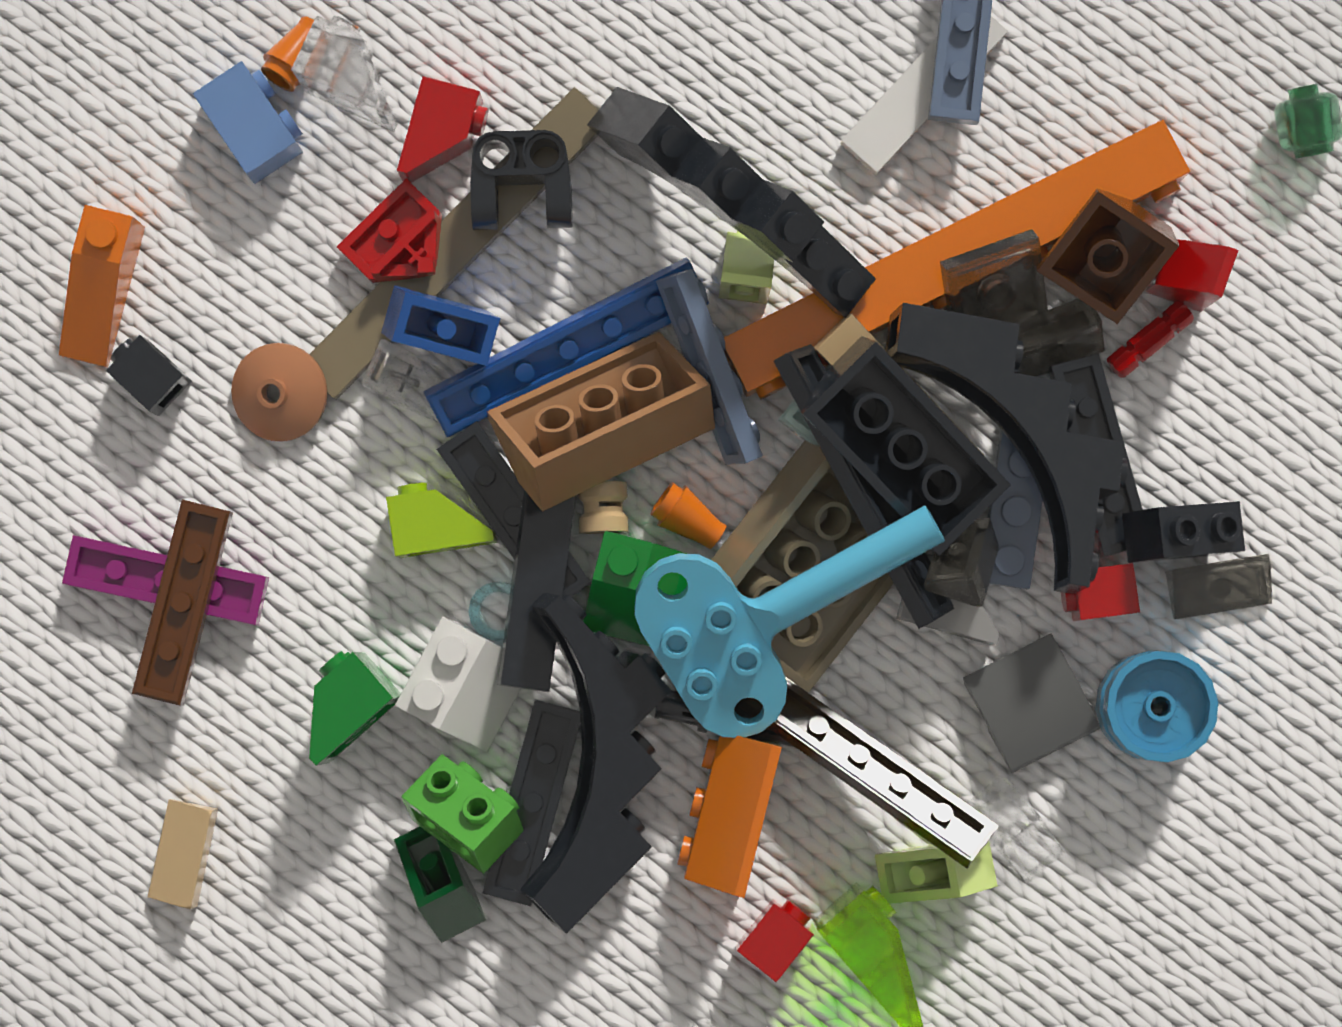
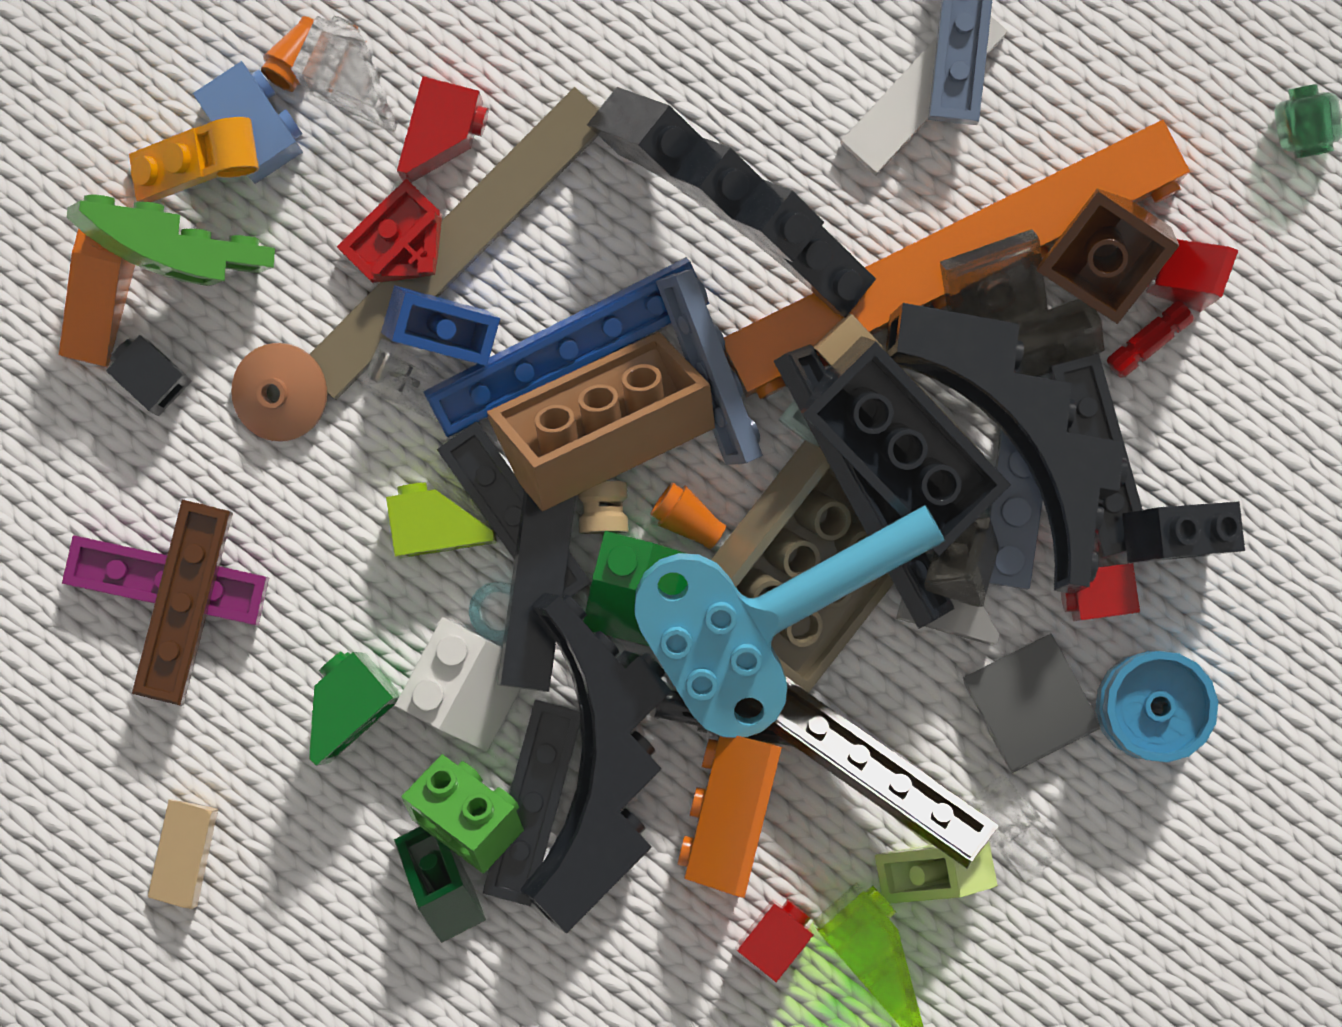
black piece [470,130,573,230] -> none
yellowish green slope [719,231,774,304] -> none
clear smoke slope [1165,554,1272,620] -> none
none -> bright green slope [66,194,275,287]
none -> light orange plate [129,117,259,202]

